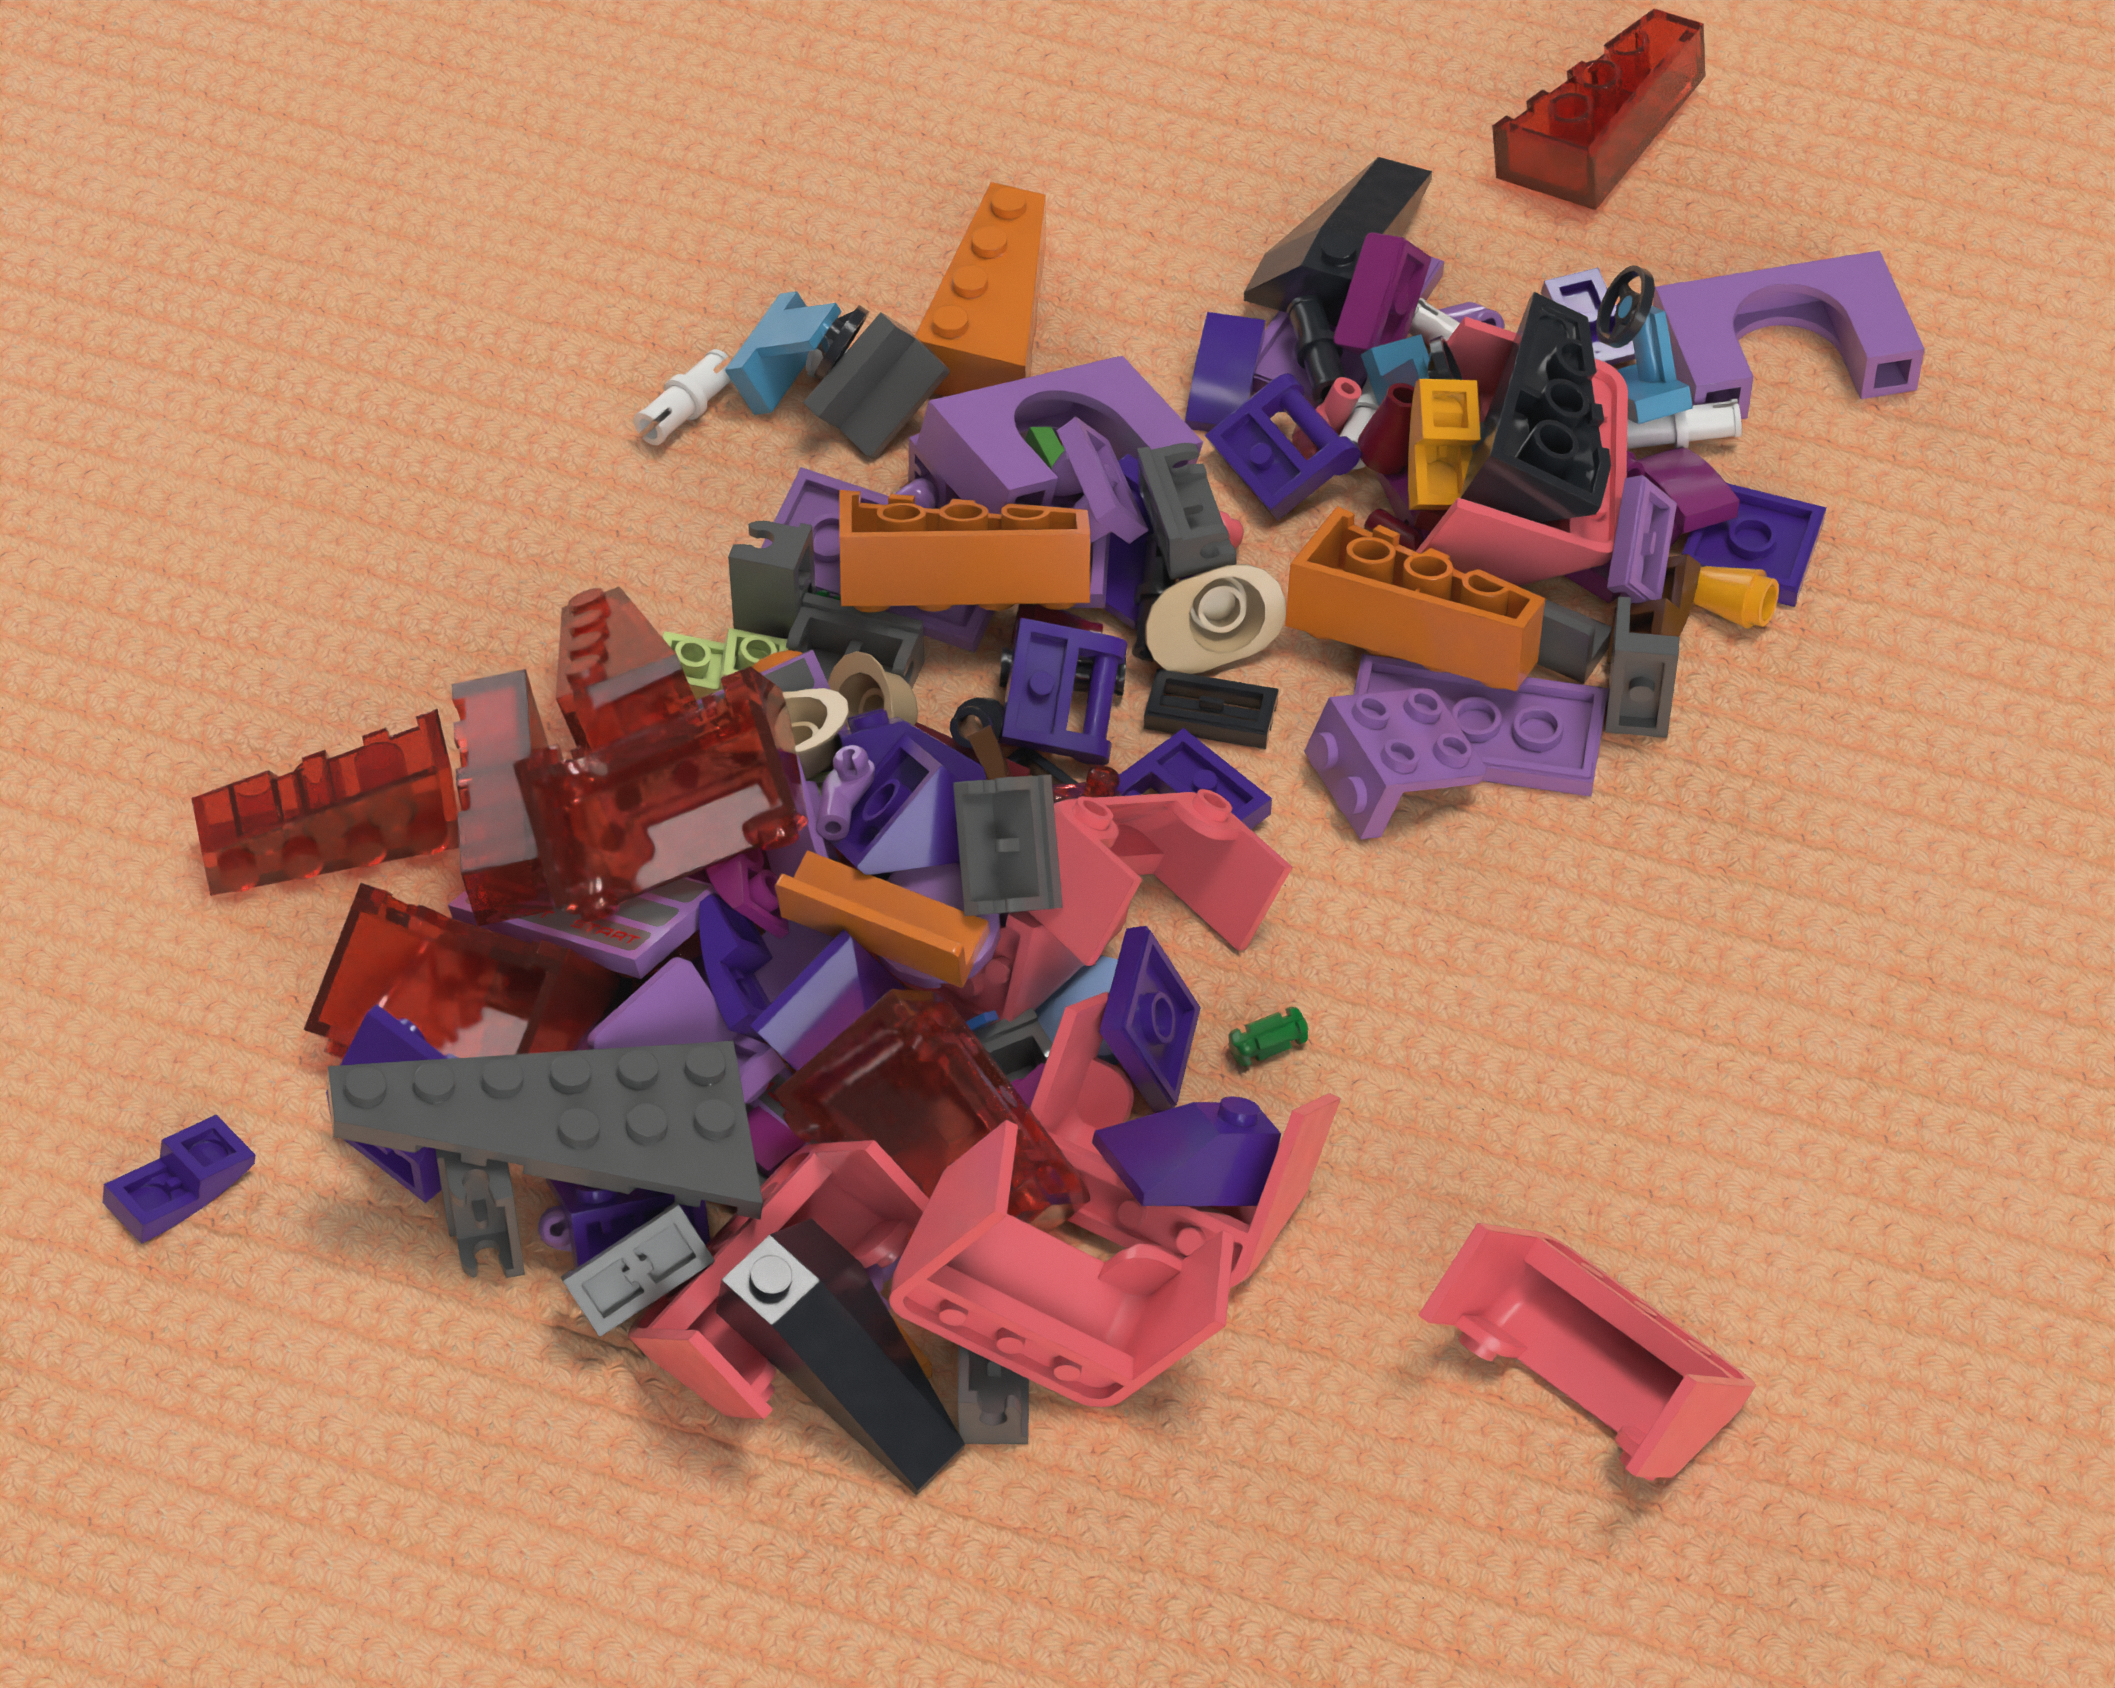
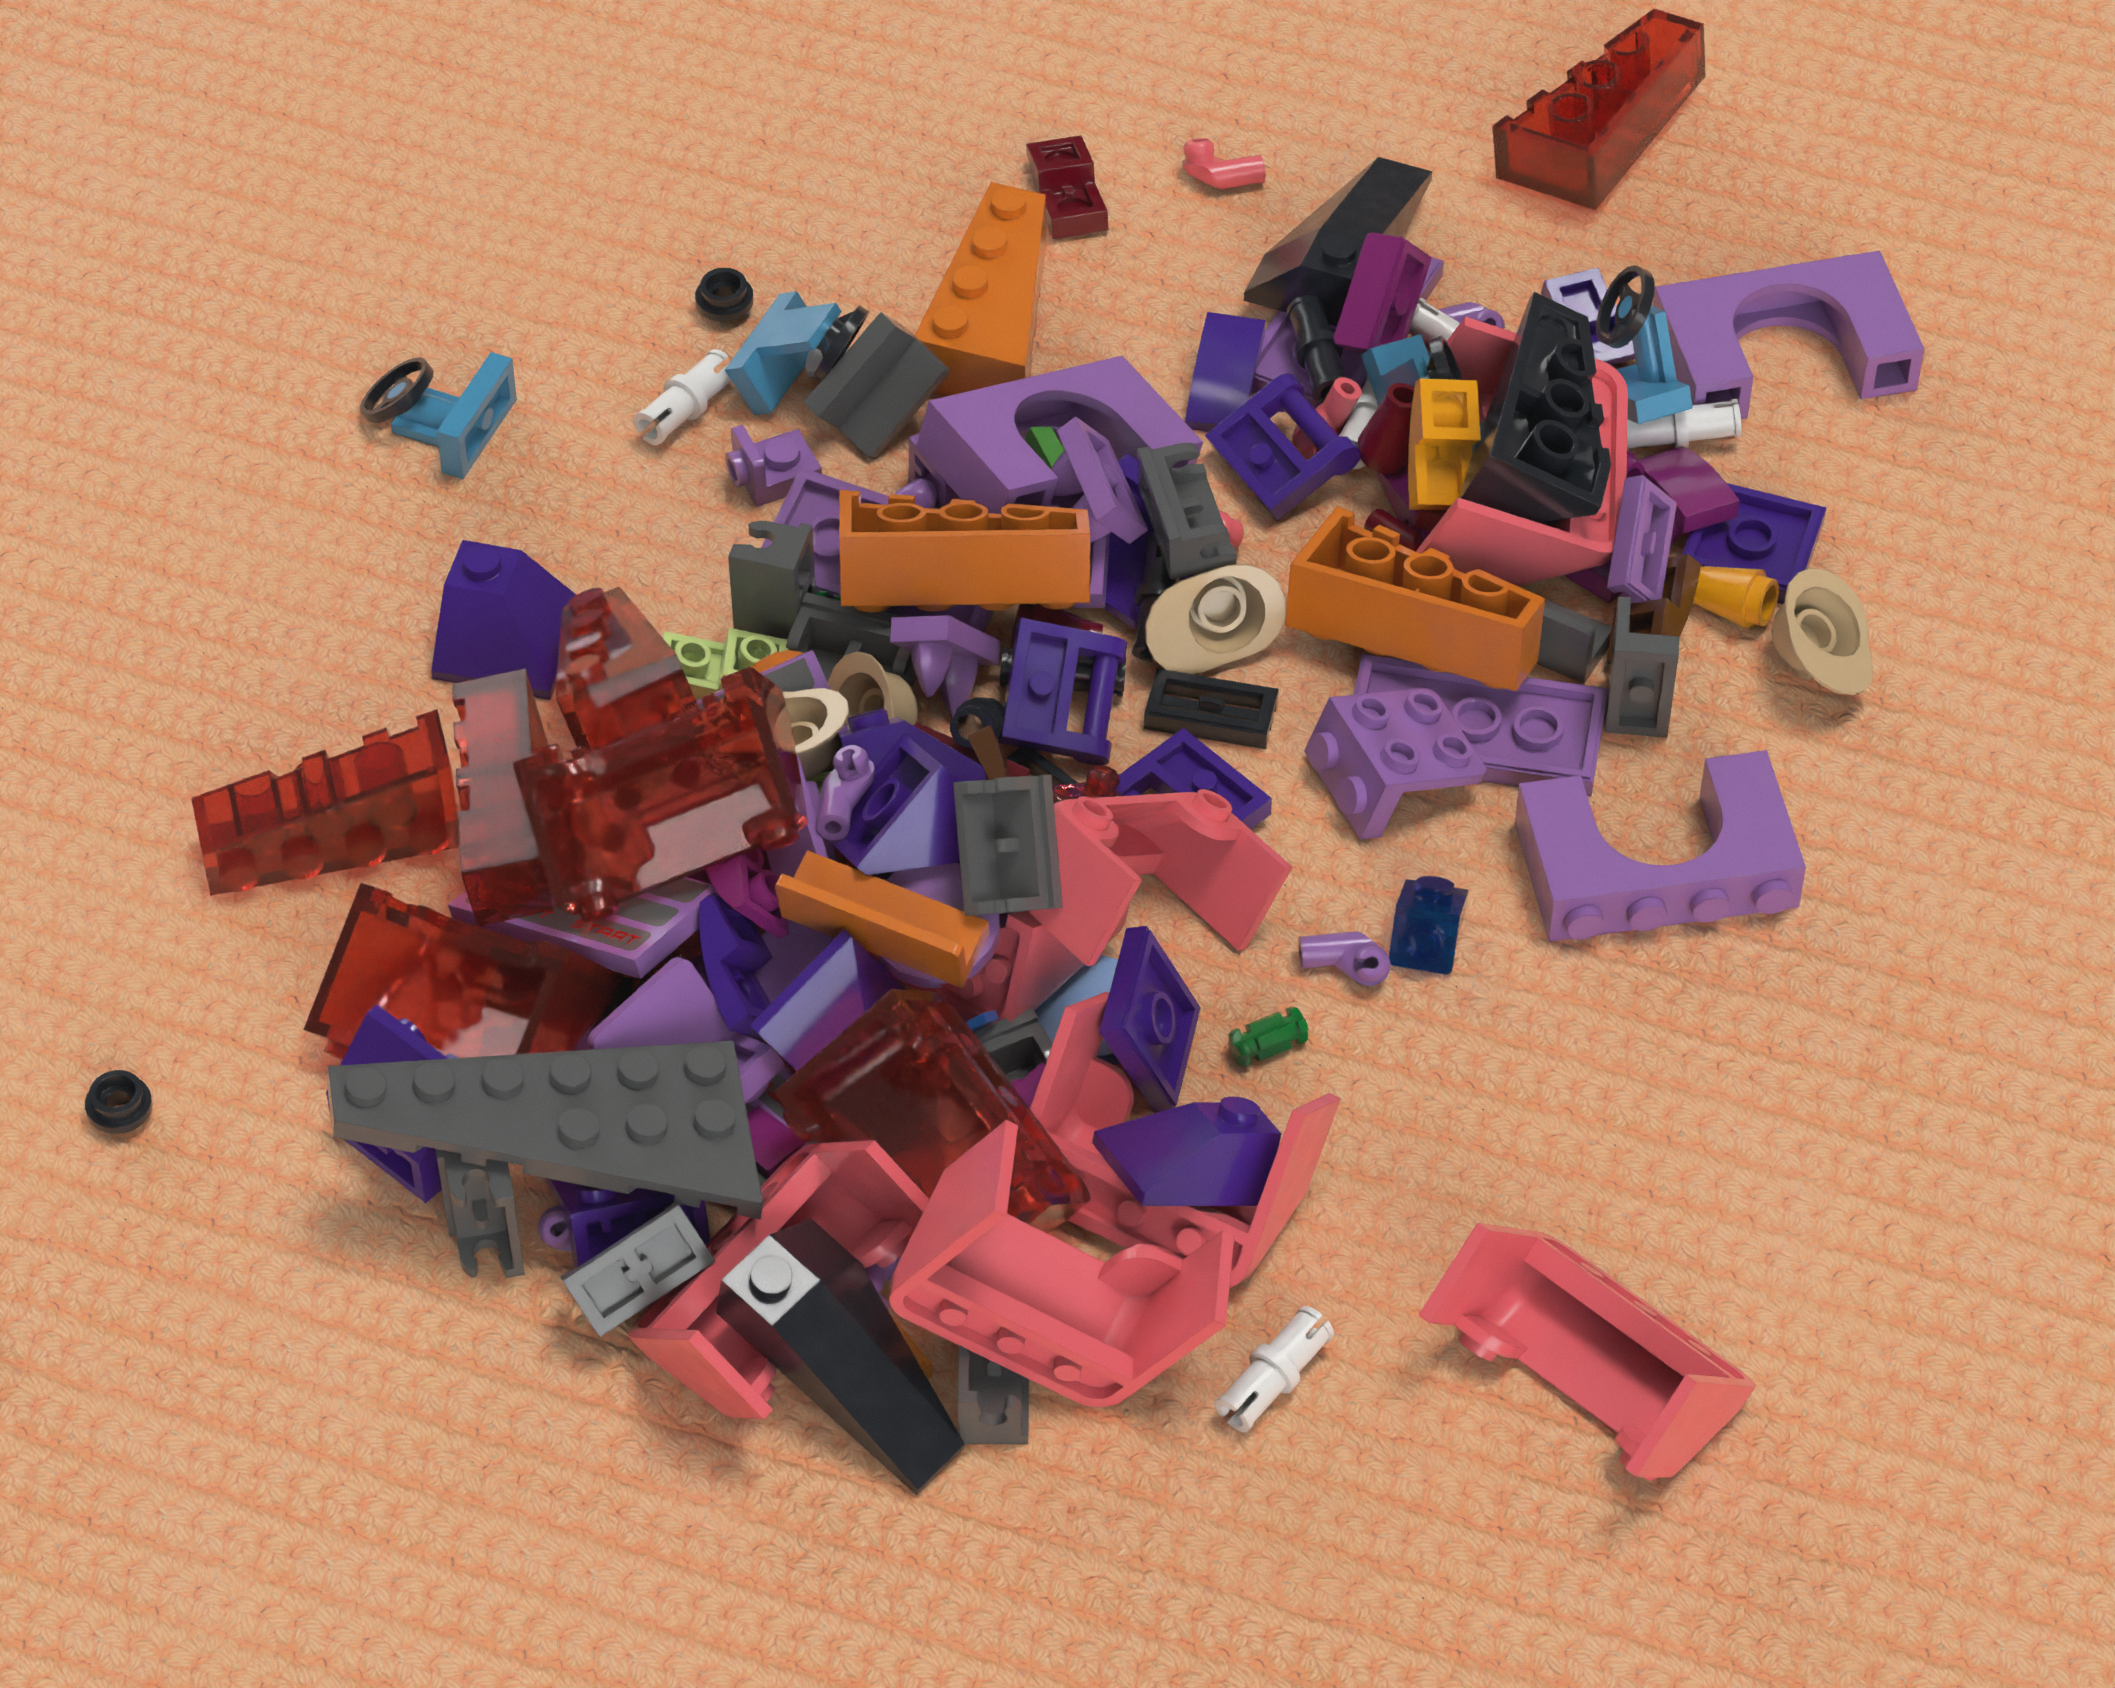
dark purple slope [102,1114,256,1244] -> none
none -> black plate [85,1070,153,1134]
none -> dark azure piece [360,352,517,479]
none -> dark purple slope [431,540,586,700]
none -> black plate [695,268,754,321]
none -> medium lavender bracket [725,425,822,507]
none -> medium lavender tile [890,615,1000,719]
none -> dark red slope [1026,135,1109,239]
none -> coral arm [1182,138,1266,189]
none -> white pin [1214,1306,1335,1432]
none -> medium lavender arm [1298,932,1391,986]
none -> clear blue bracket [1389,876,1469,975]
none -> medium lavender arch [1515,750,1806,942]
none -> tan piece [1771,568,1873,696]

